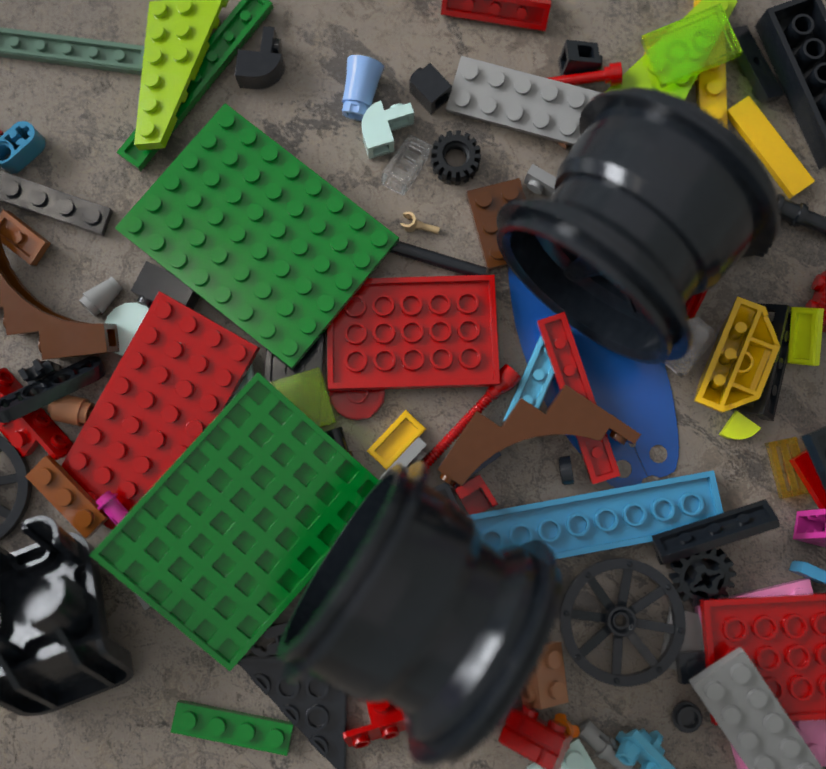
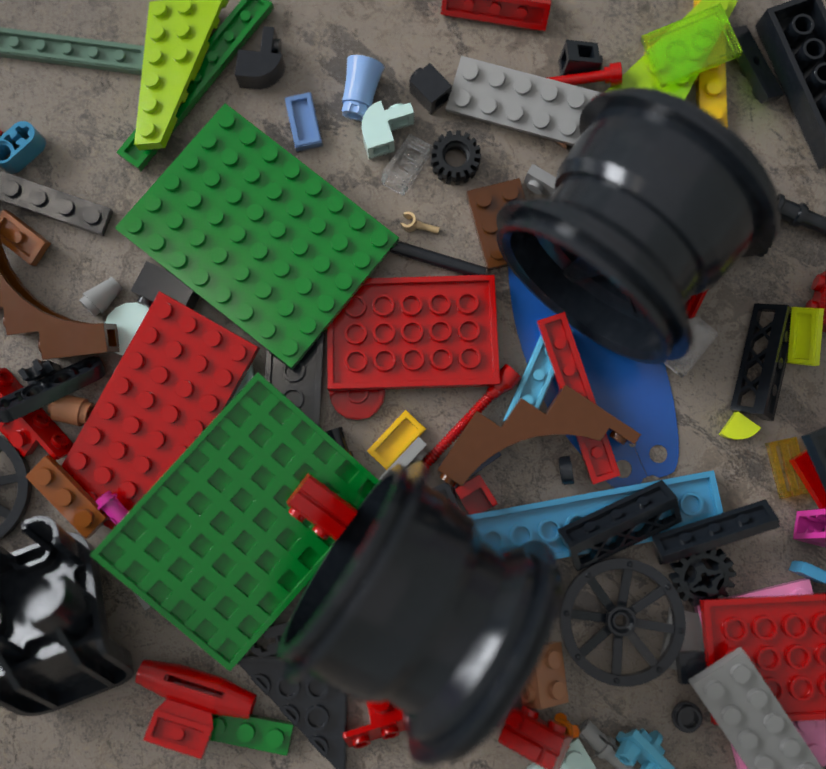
clear neon green tile [270,367,336,428] -> none
yellow wedge [694,296,780,413] -> none
yellow tile [727,96,815,199] -> none
none -> red plate [135,659,257,760]
none -> medium blue tile [285,92,323,152]
none -> red brick [287,473,358,540]
none -> black fence [557,480,682,572]

